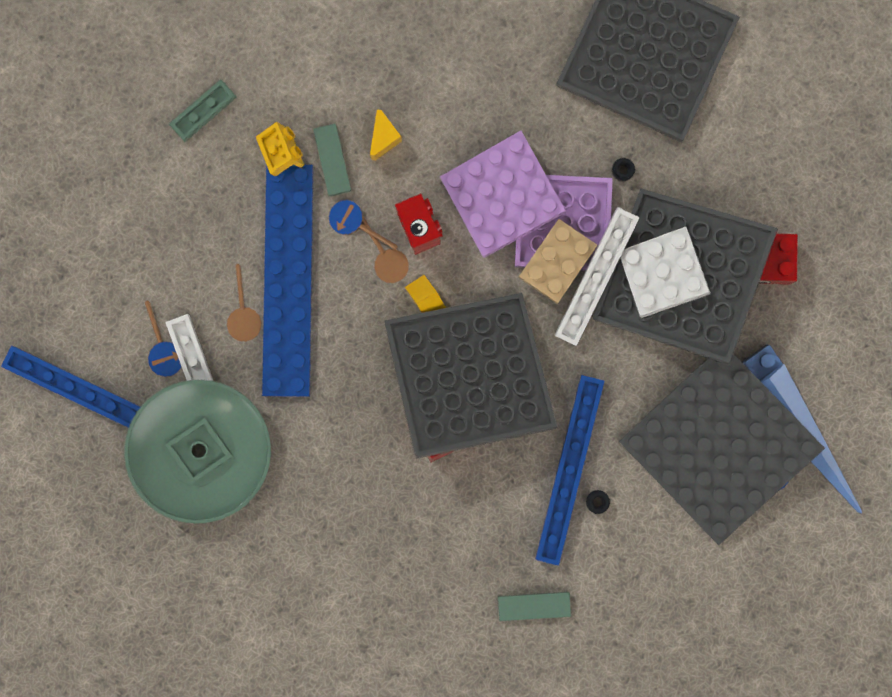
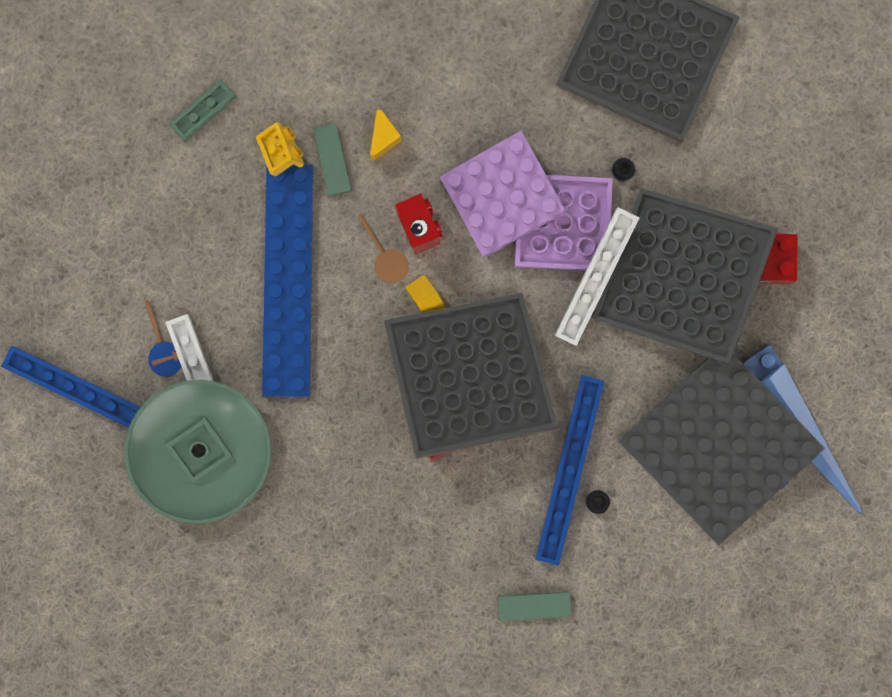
medium nougat piece [227,264,262,342] -> none
blue piece [329,200,398,249] -> none
tan plate [518,219,598,304] -> none
white plate [620,227,710,318] -> none

